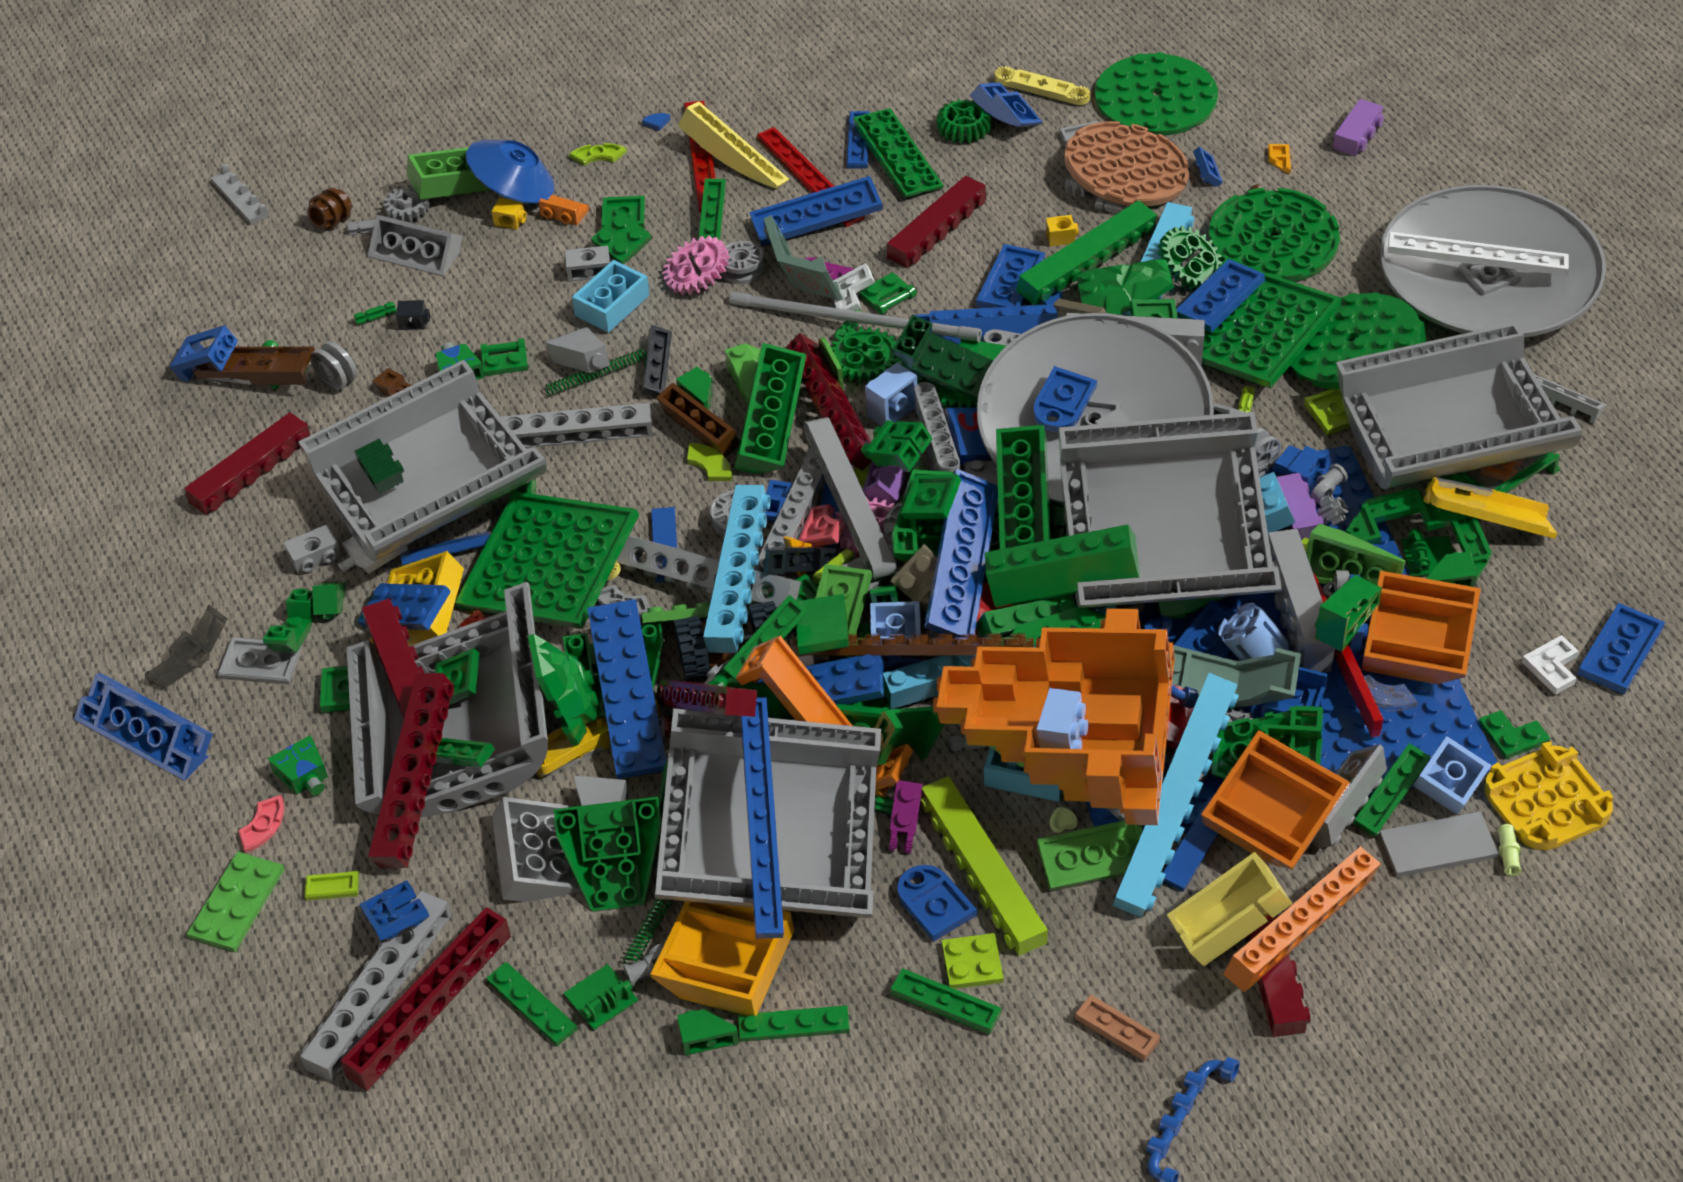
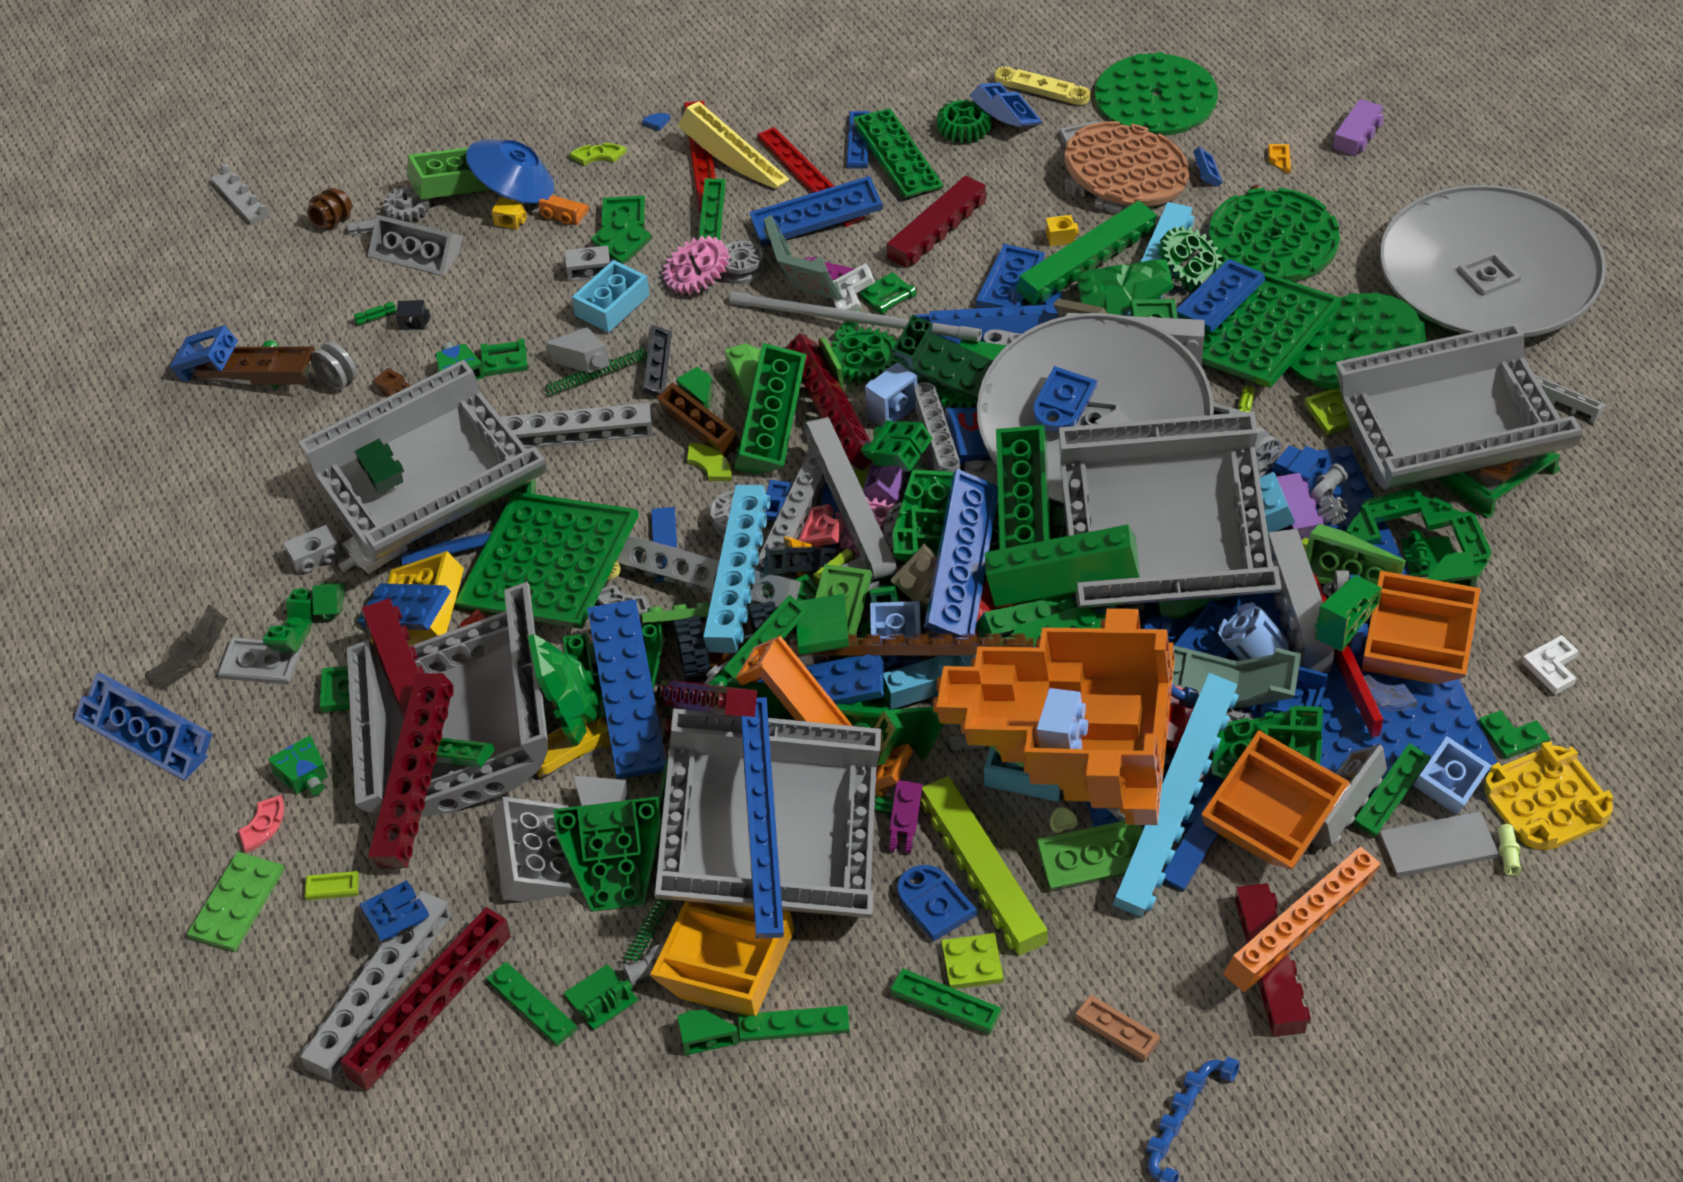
dark red brick [184,412,311,515] -> none
green plate [435,648,480,705] -> none
green plate [901,474,962,519] -> none
light yellow piece [1167,852,1292,966] -> none
white plate [1388,232,1569,276] -> none
yellow piece [1423,477,1557,539] -> none
blue plate [1577,603,1665,695] -> none

